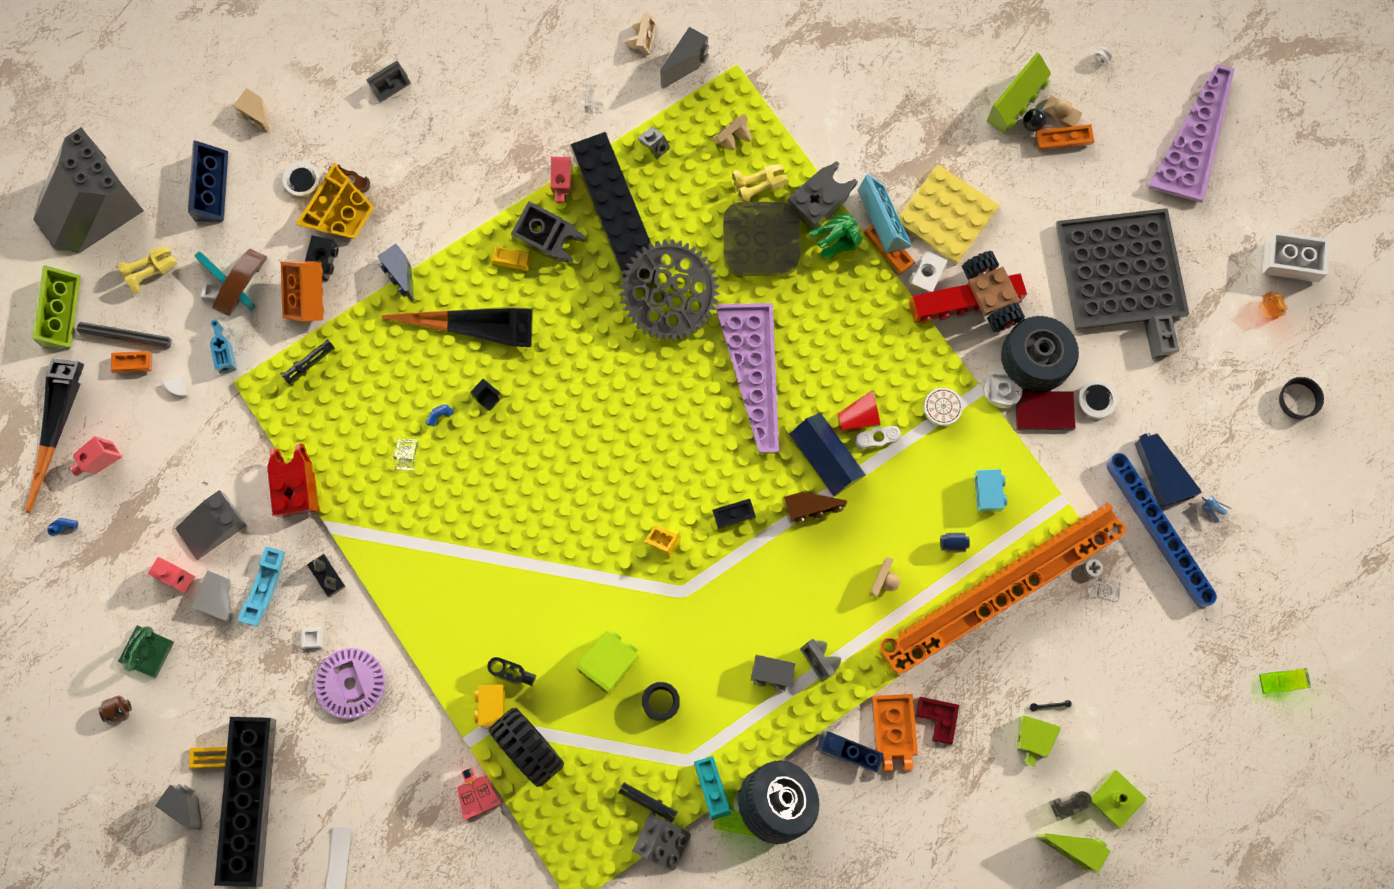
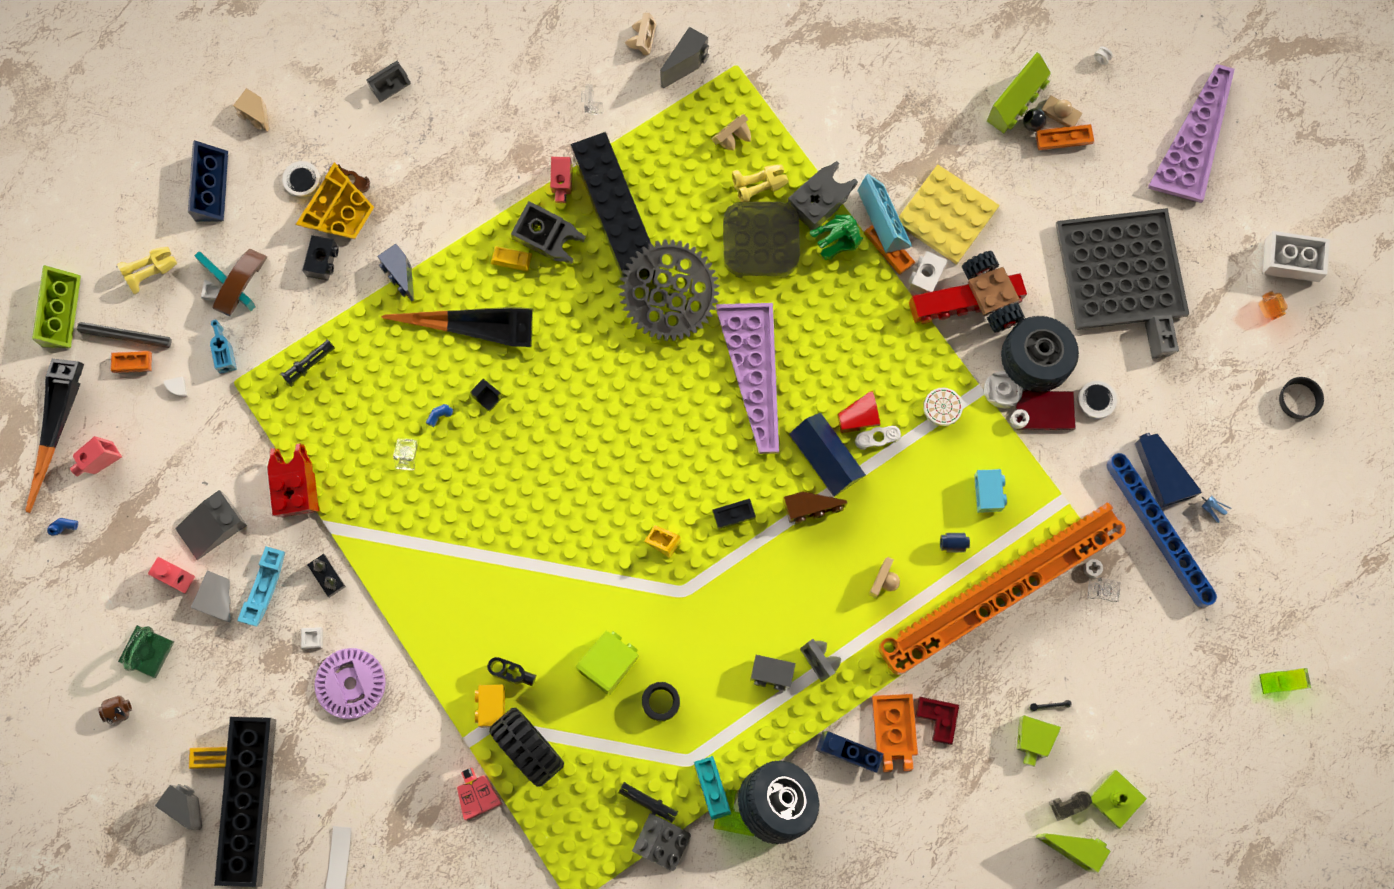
dark grey windscreen [33,127,144,253] -> none
orange slope [280,261,324,322] -> none
dark grey bracket [638,127,670,159] -> none
none -> white bush [1010,409,1029,429]

